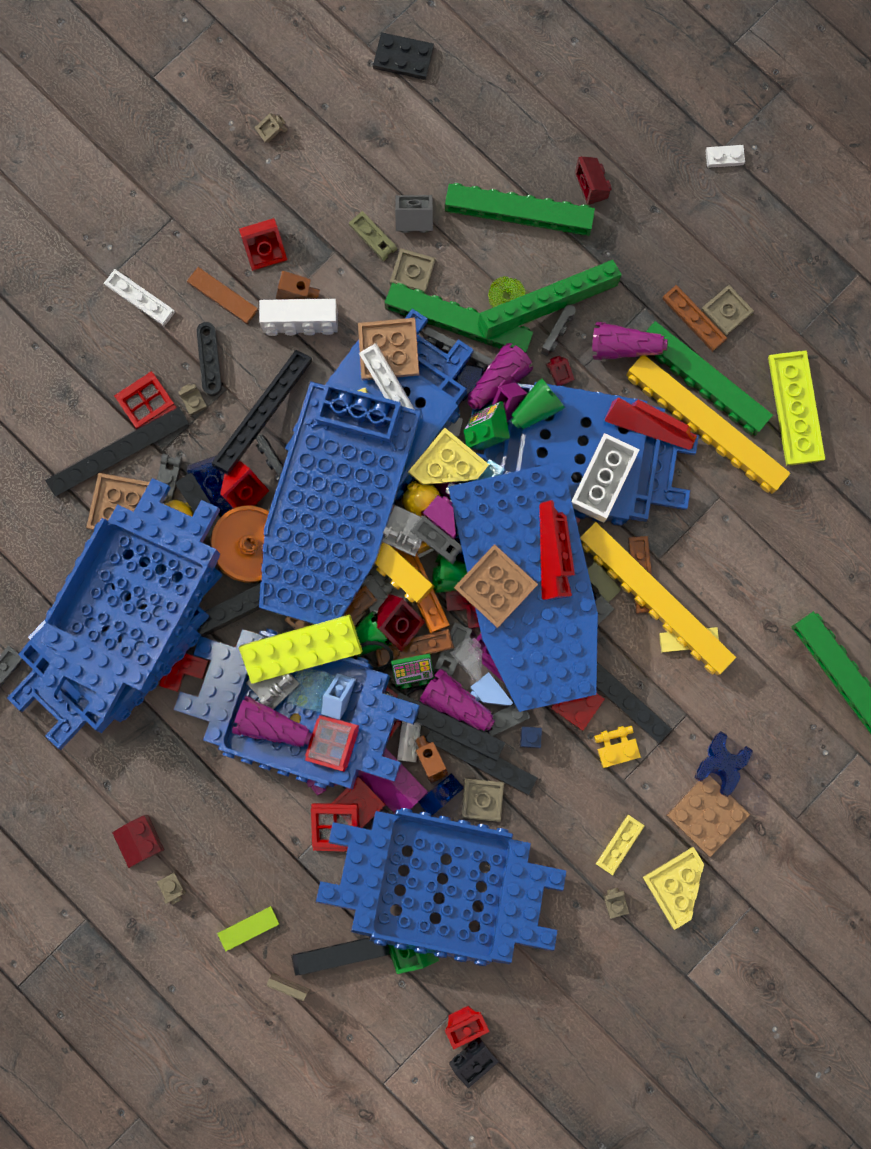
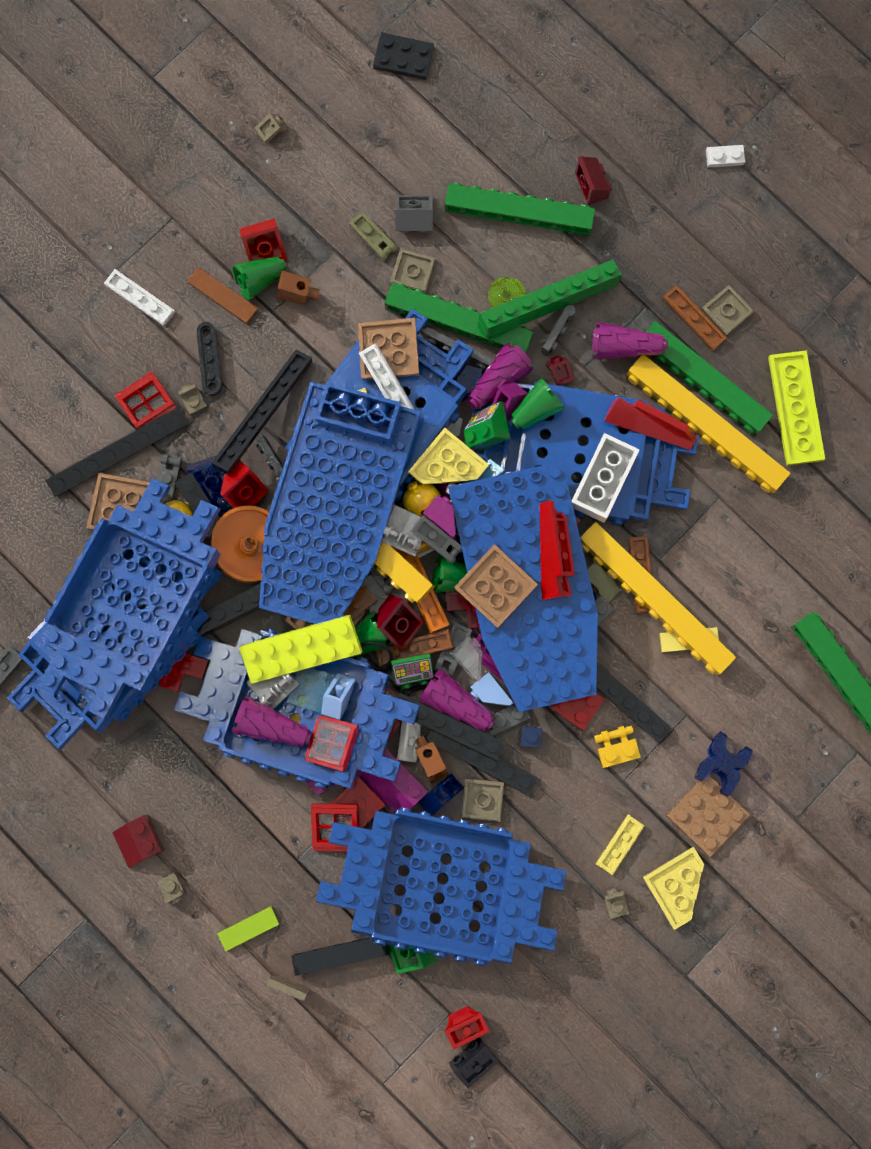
white brick [259,299,338,336] -> none
none -> green cone [232,257,286,300]

